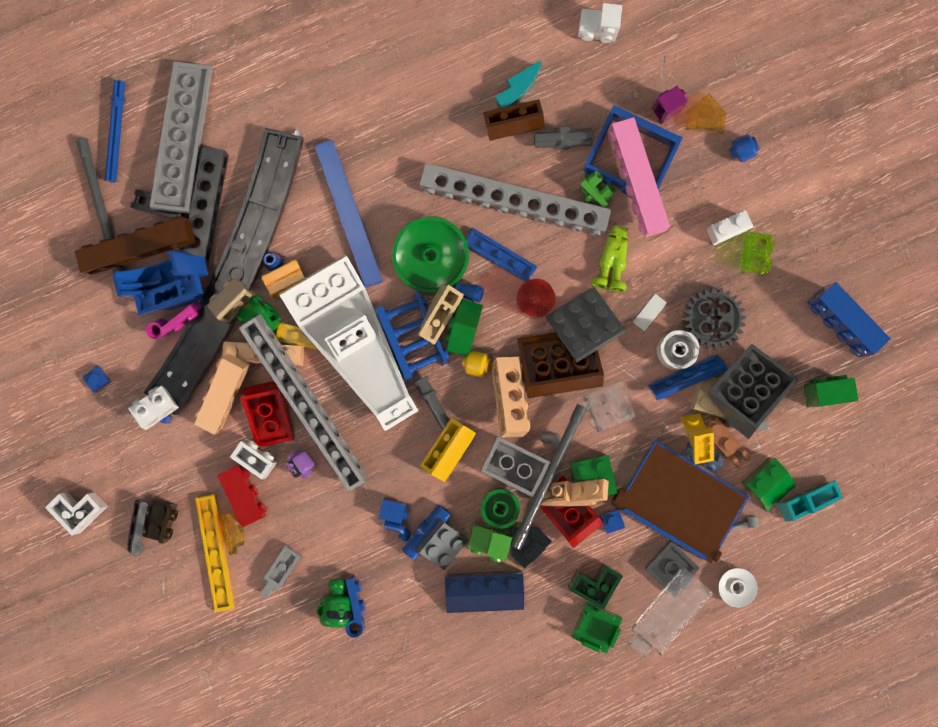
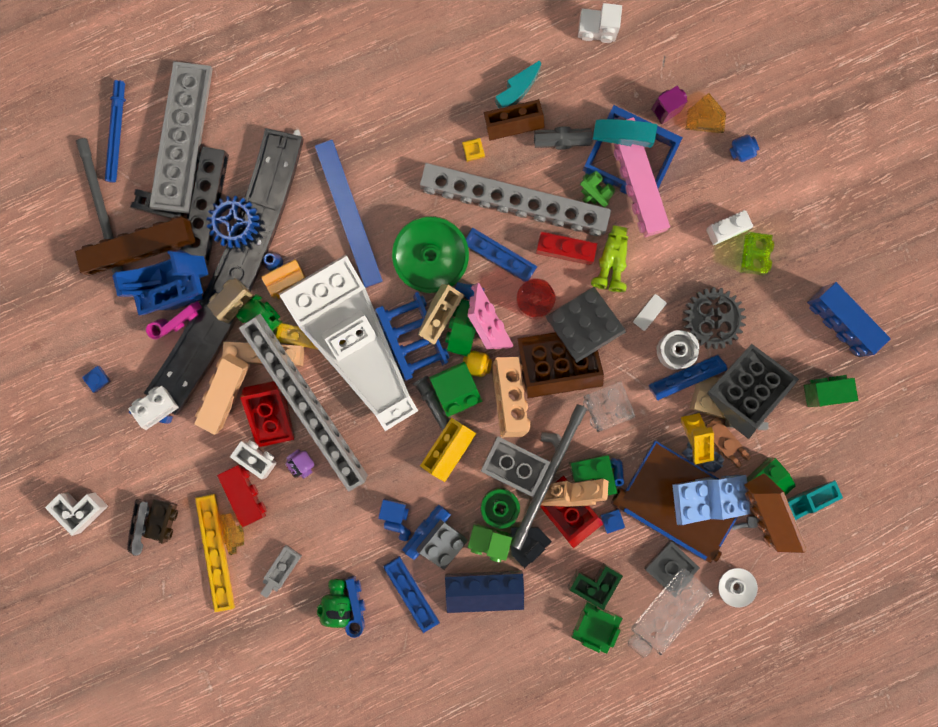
none -> blue gear [207,196,260,248]
none -> blue tile [383,556,440,633]
none -> green slope [429,361,483,418]
none -> yellow tile [462,138,485,162]
none -> bright pink wing [468,283,514,349]
none -> red brick [536,232,598,265]
none -> teal slope [593,119,658,148]
none -> blue arm [610,458,624,486]
none -> light blue piece [673,475,750,525]
none -> dark orange slope [744,473,807,553]

